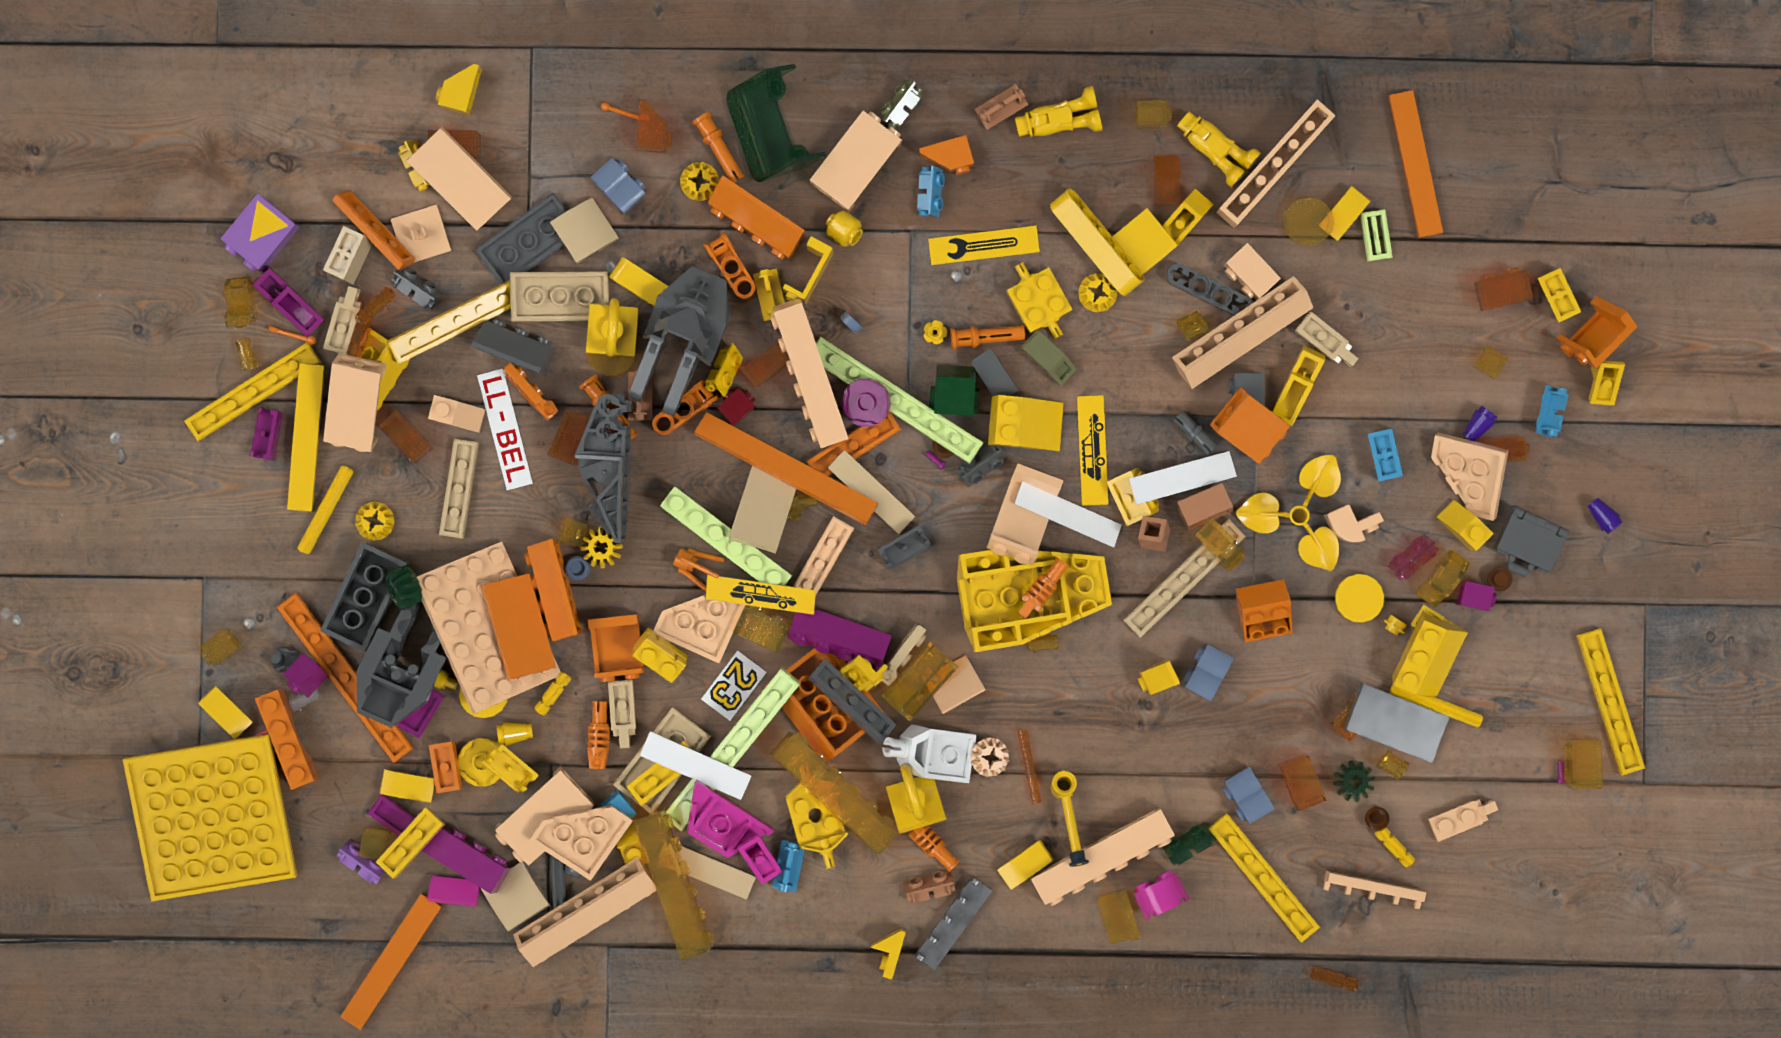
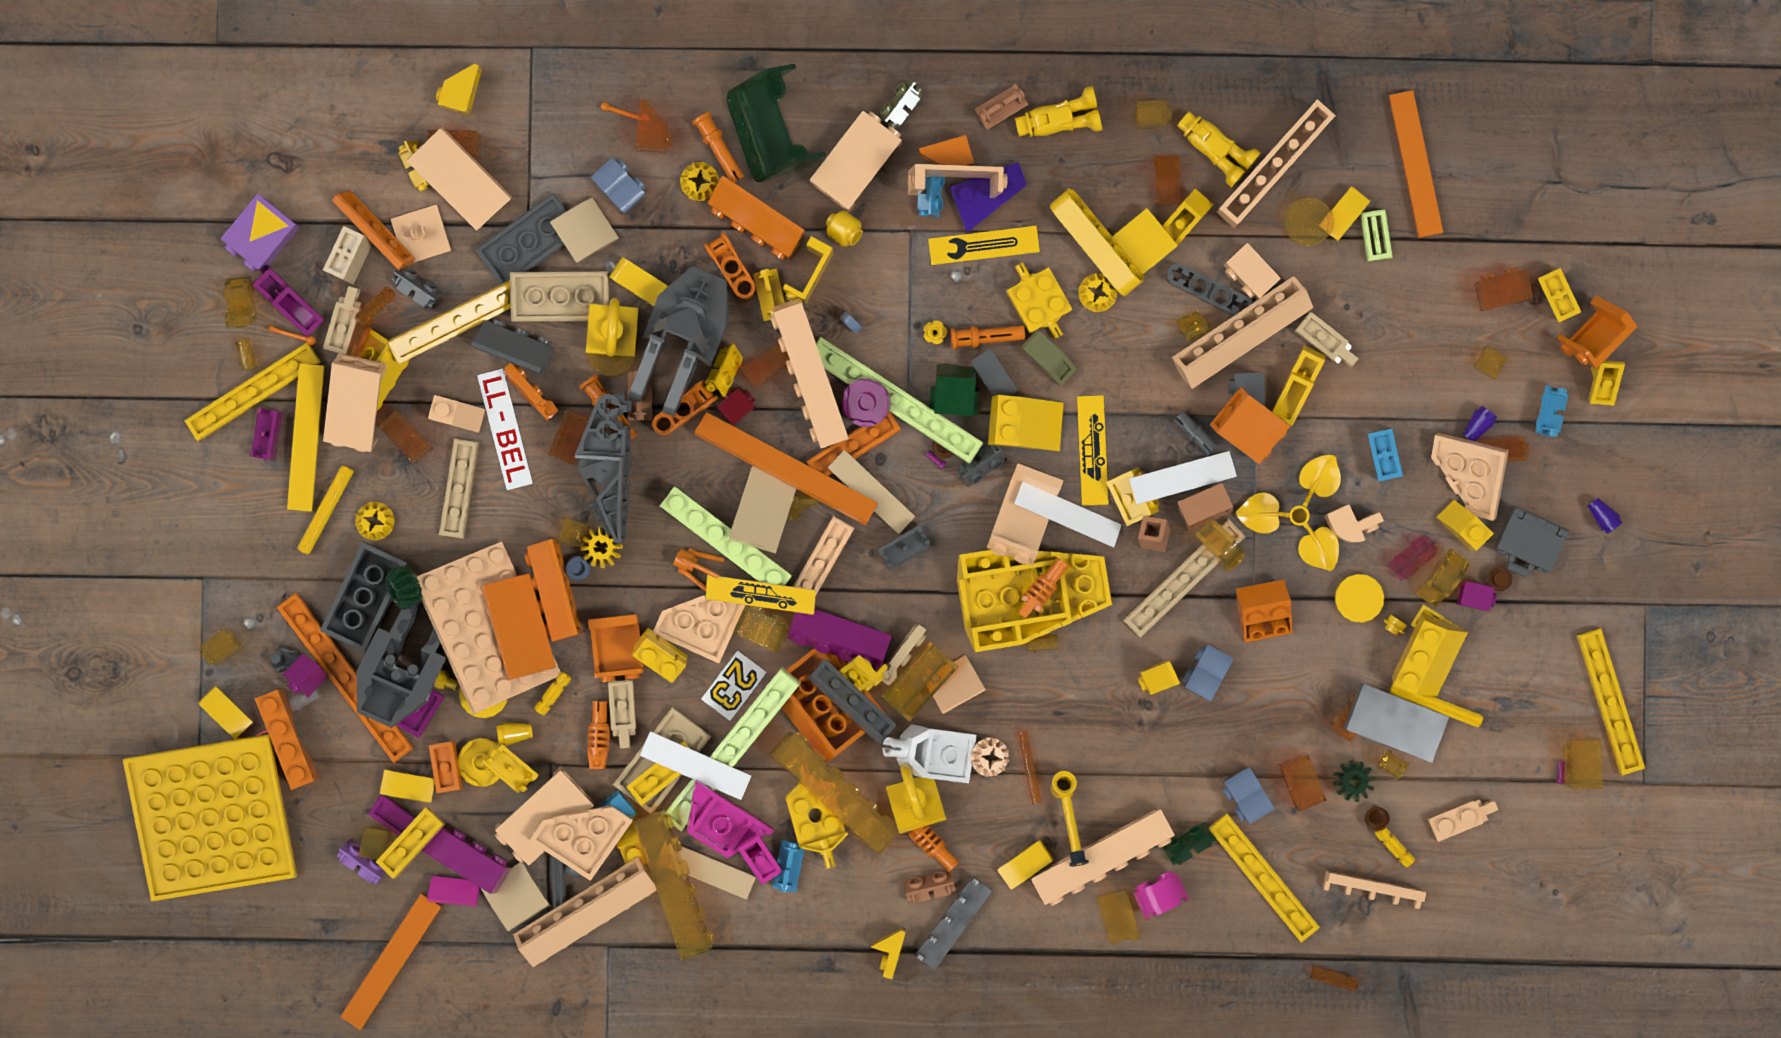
none -> light nougat panel [908,164,1007,198]
none -> dark purple wing [950,162,1027,233]

